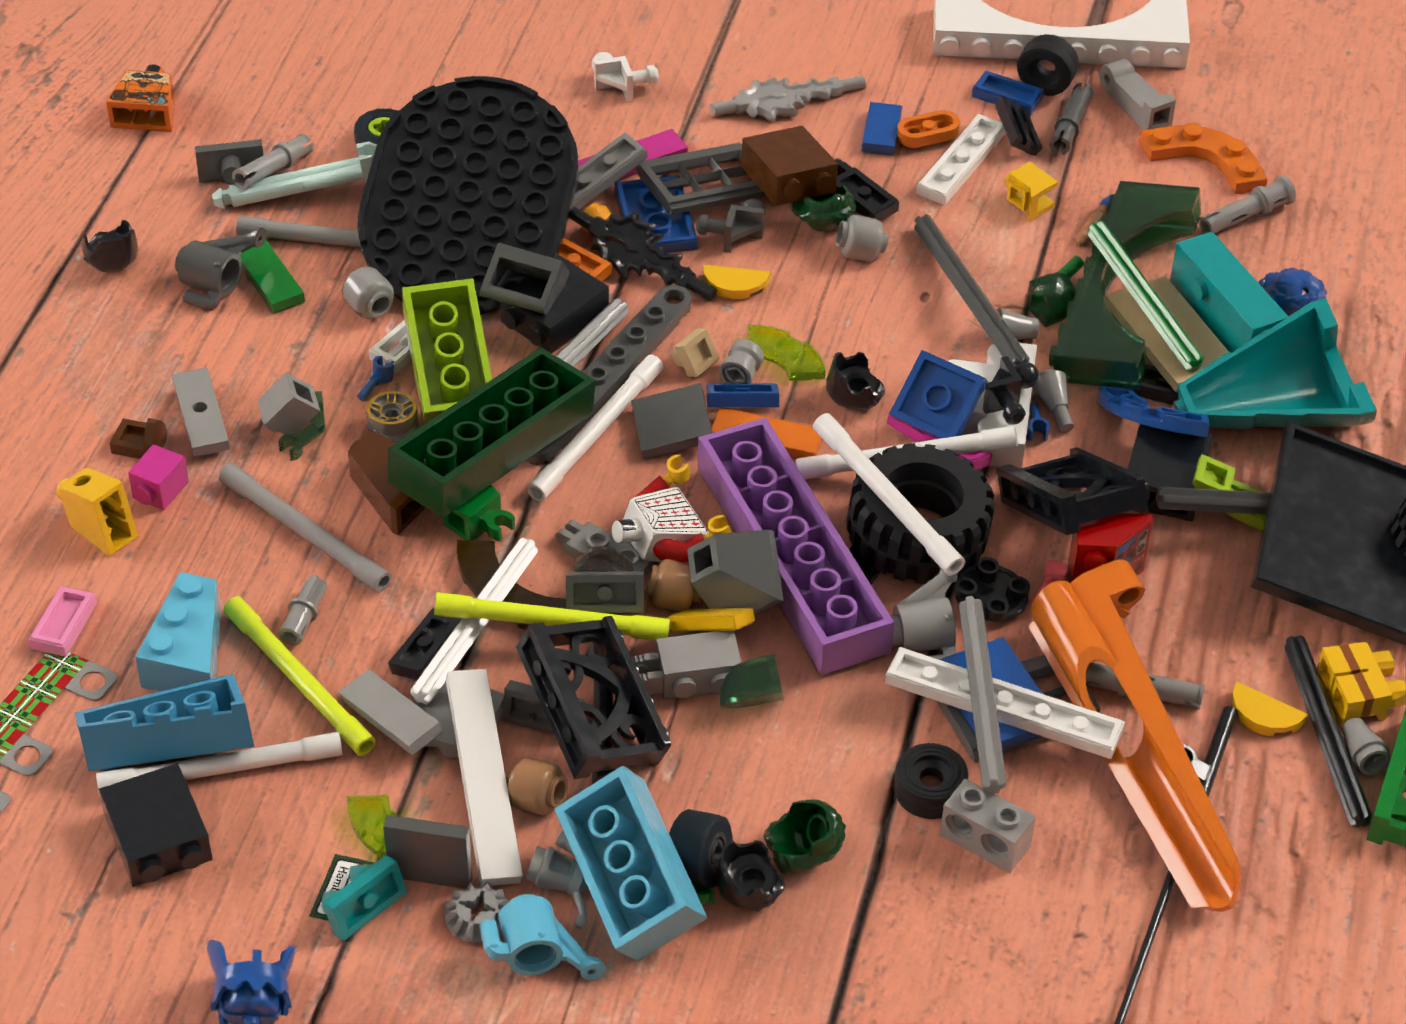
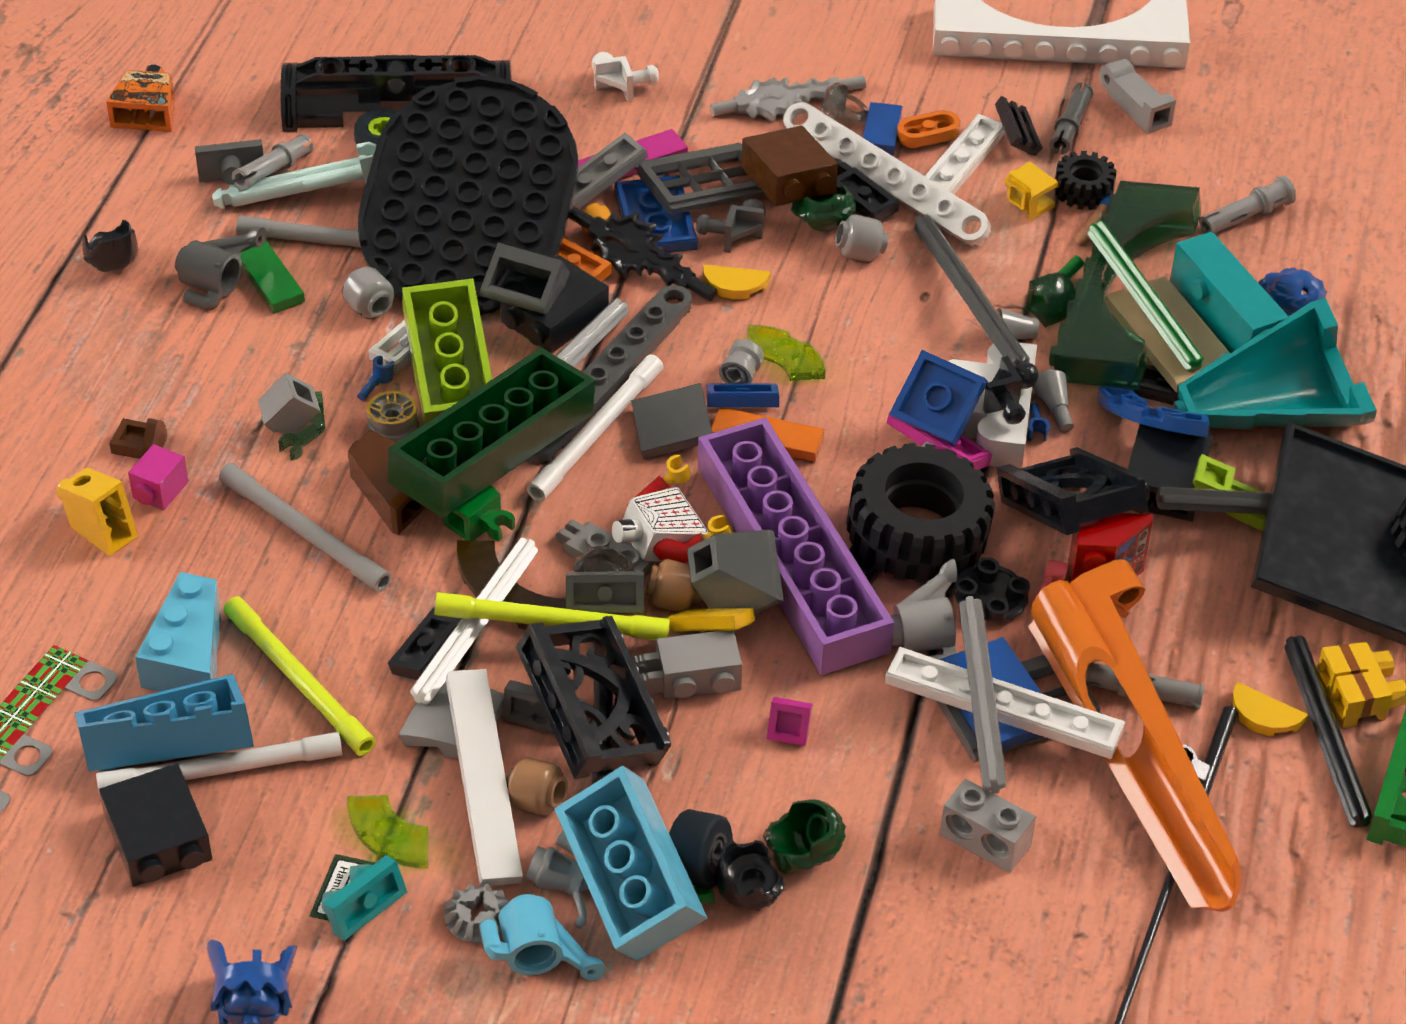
bright pink tile [28,586,97,657] -> none
light grey tile [172,367,230,457] -> none
light grey axle [278,575,327,645] -> none
light grey tile [339,669,443,755] -> none
dark grey tile [383,815,473,889] -> none
tan tile [670,328,720,377] -> none
clear green brick [720,654,784,708] -> none
white piece [796,425,1018,480] -> none
white piece [813,413,965,576] -> none
black hair [826,352,885,412] -> none
black tyre [894,743,969,819] -> none
blue tile [972,70,1044,116] -> none
black tyre [1017,34,1079,96] -> none
orange plate [1139,123,1268,194] -> none
light grey cone [1342,718,1390,775] -> none
none -> black piece [281,55,511,132]
none -> dark pink tile [766,697,813,746]
none -> white plate [783,102,991,246]
none -> clear smoke piece [821,82,868,129]
none -> black tyre [1054,151,1117,210]

